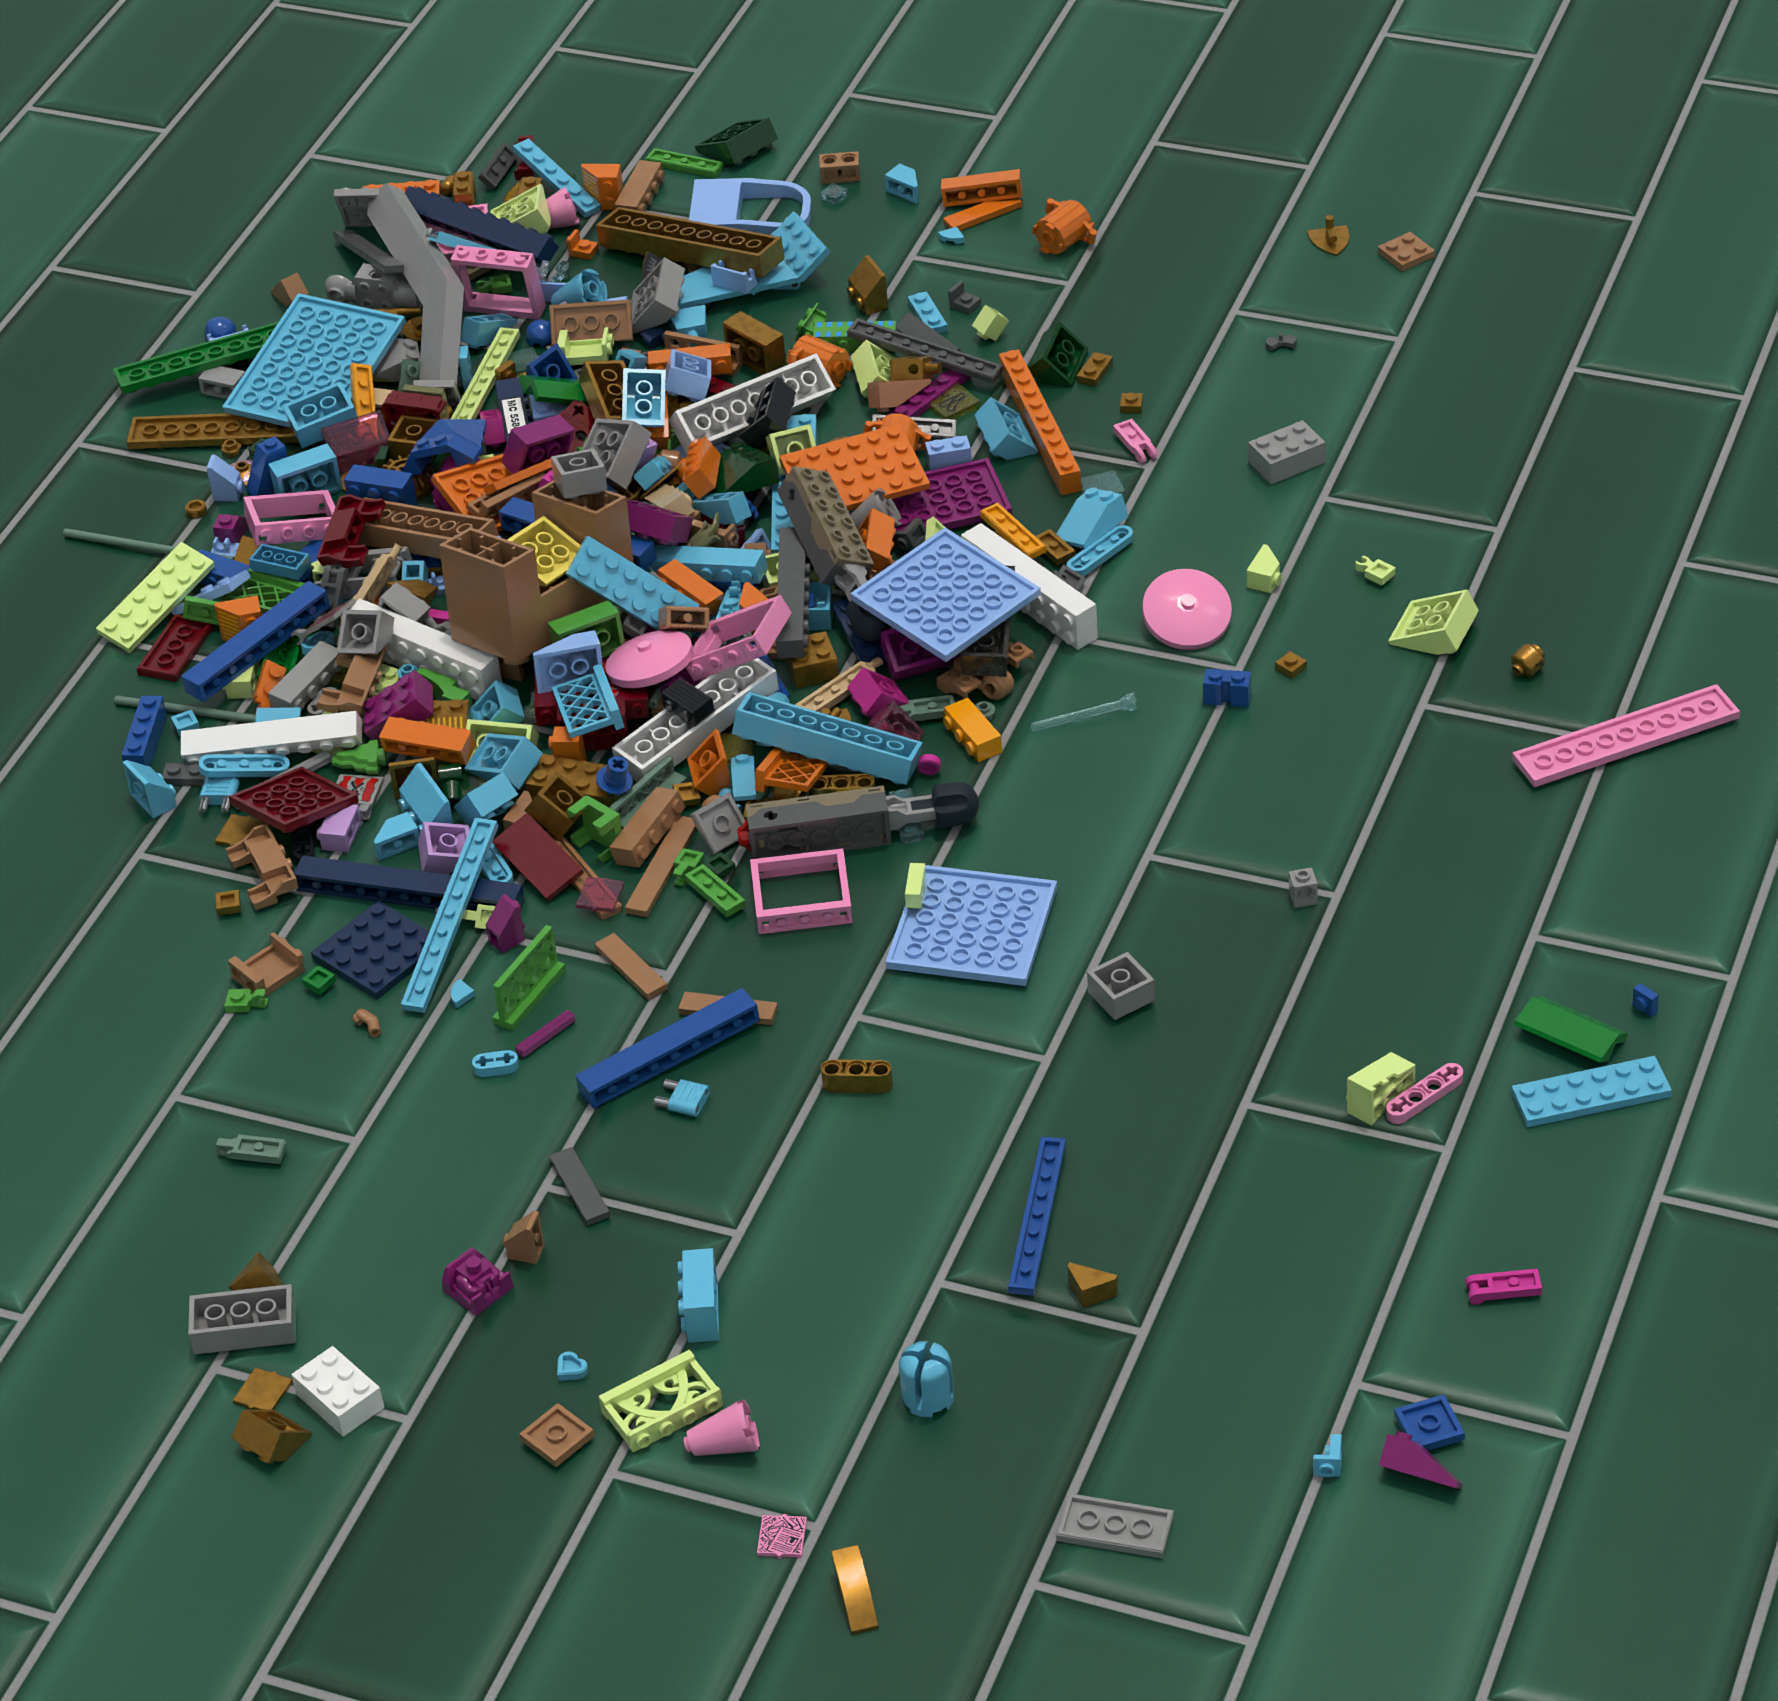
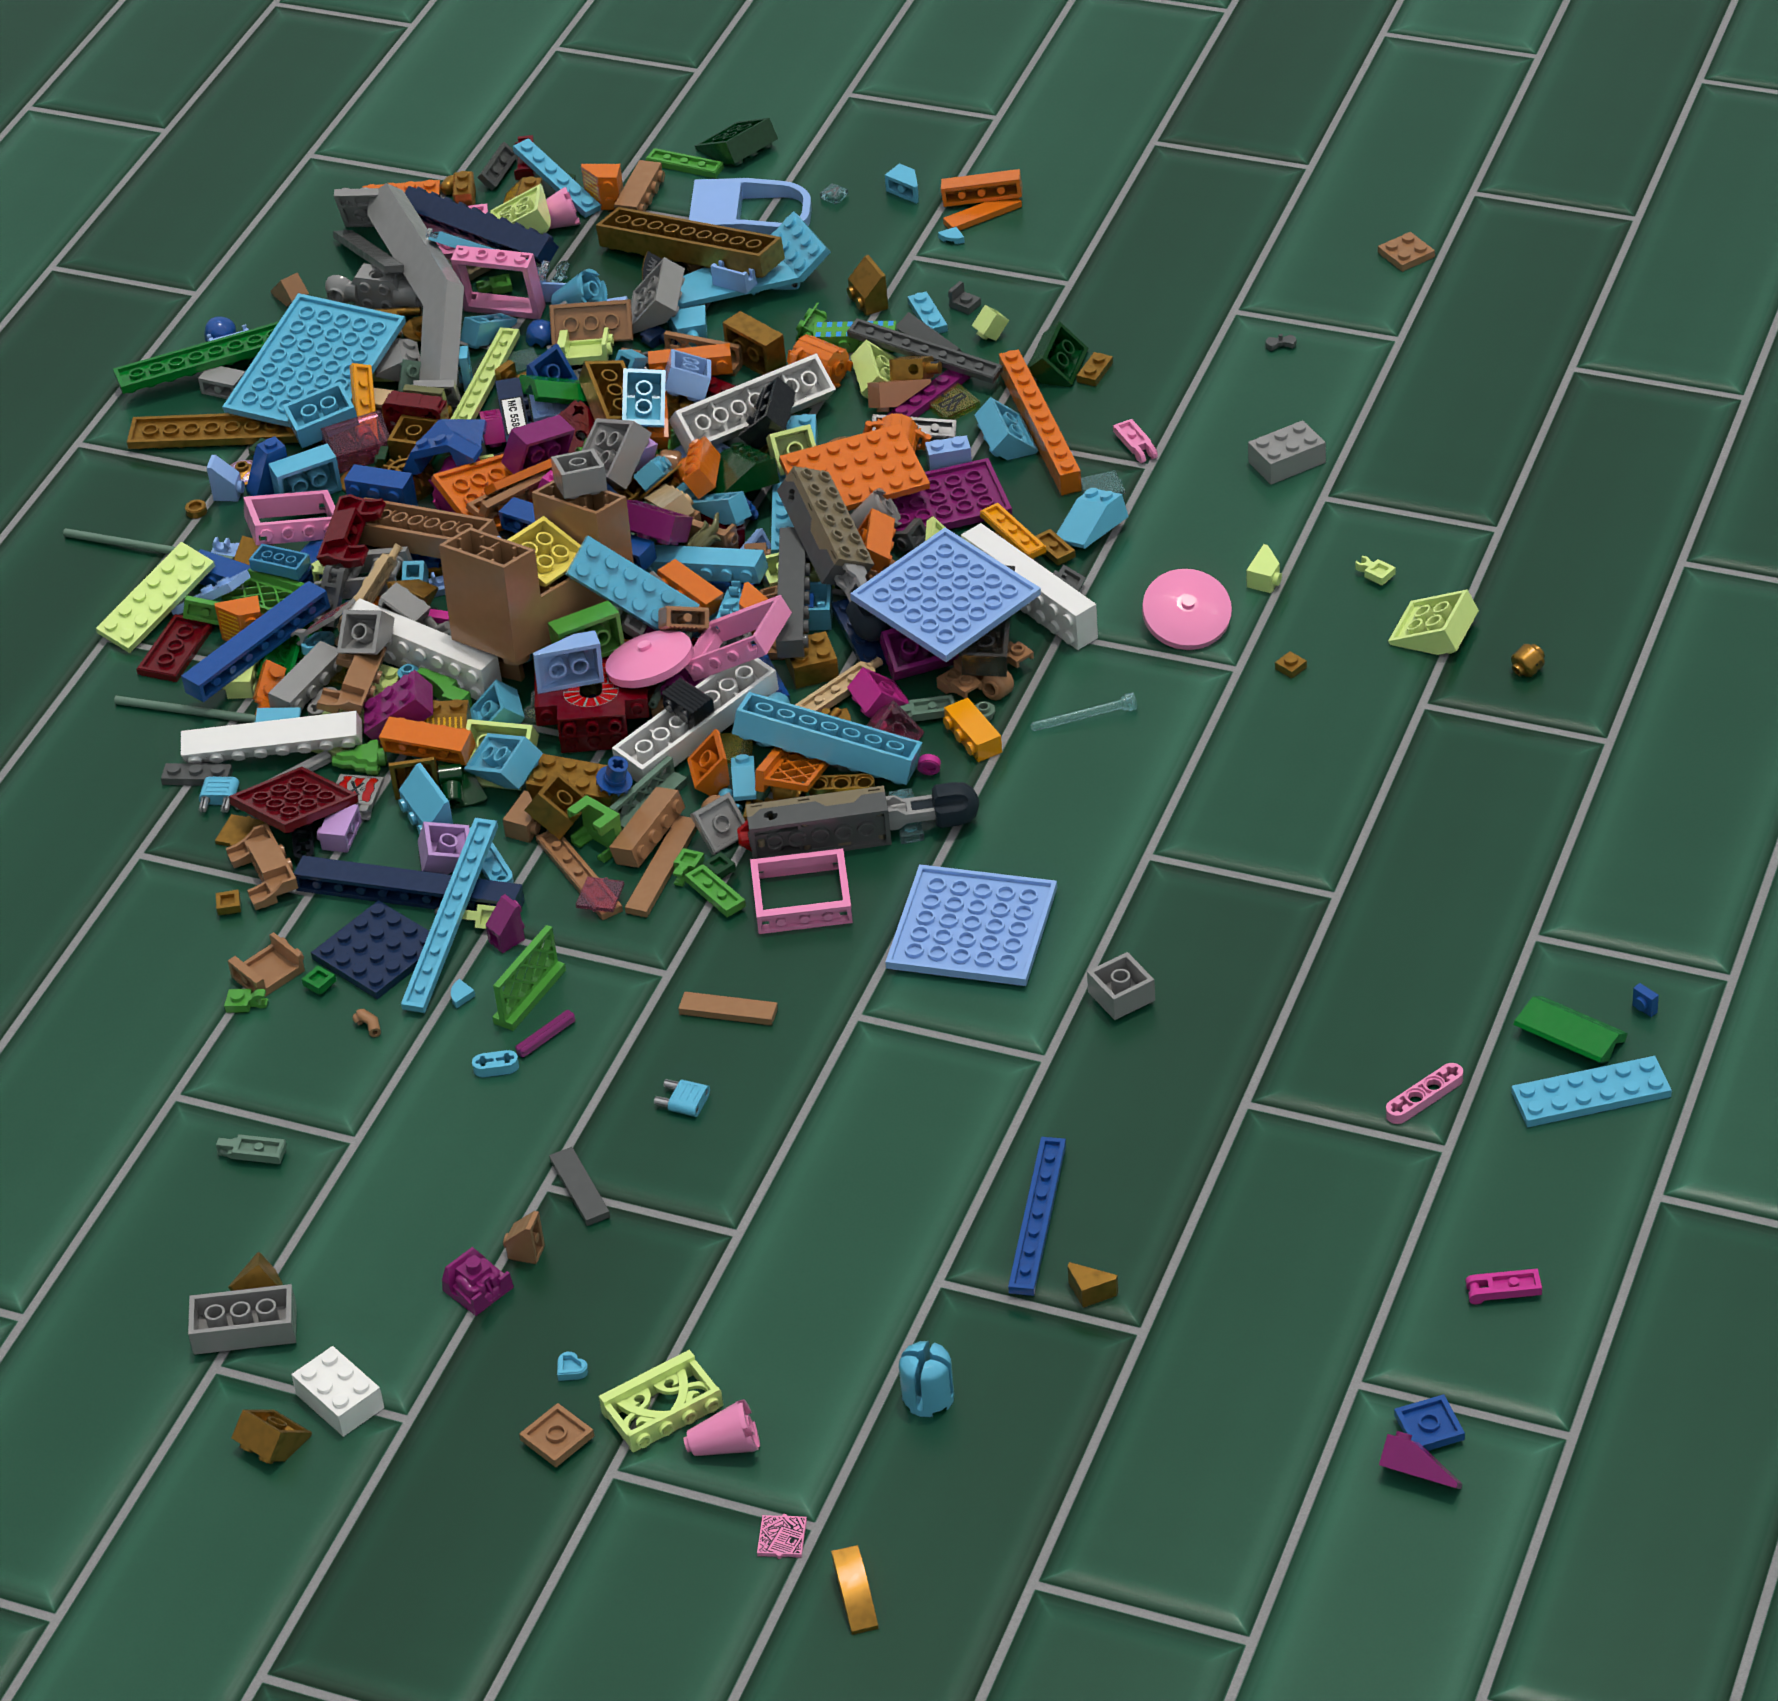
blue brick [121,695,167,767] -> none
medium azure slope [123,760,177,818] -> none
medium azure plate [171,710,200,736] -> none
medium azure plate [198,754,290,777] -> none
magenta slope [212,514,248,543] -> none
pearl gold plate [221,439,241,458] -> none
pearl gold piece [233,1367,293,1410] -> none
medium azure slope [374,812,419,861] -> none
medium azure brick [454,772,518,828] -> none
dark red tile [492,813,584,902] -> none
orange brick [549,727,587,761] -> none
medium azure fence [552,664,625,738] -> none
orange bracket [566,229,599,260] -> none
blue brick [575,988,760,1109] -> none
medium nougat tile [594,933,668,1000] -> none
pearl gold plate [672,782,701,806] -> none
medium azure brick [678,1248,719,1343] -> none
medium nougat brick [819,151,860,184] -> none
pearl gold beam [821,1059,893,1093] -> none
yellowish green piece [905,863,926,909] -> none
orange container [1032,198,1097,255] -> none
light grey tile [1056,1493,1174,1559] -> none
medium azure plate [1067,525,1133,576] -> none
pearl gold plate [1120,392,1143,413] -> none
blue brick [1203,669,1251,707] -> none
light grey brick [1288,868,1318,908] -> none
pearl gold shield [1307,215,1349,256] -> none
medium azure bracket [1313,1434,1342,1477] -> none
yellowish green wedge [1346,1052,1416,1126] -> none
bright pink plate [1512,684,1740,787] -> none

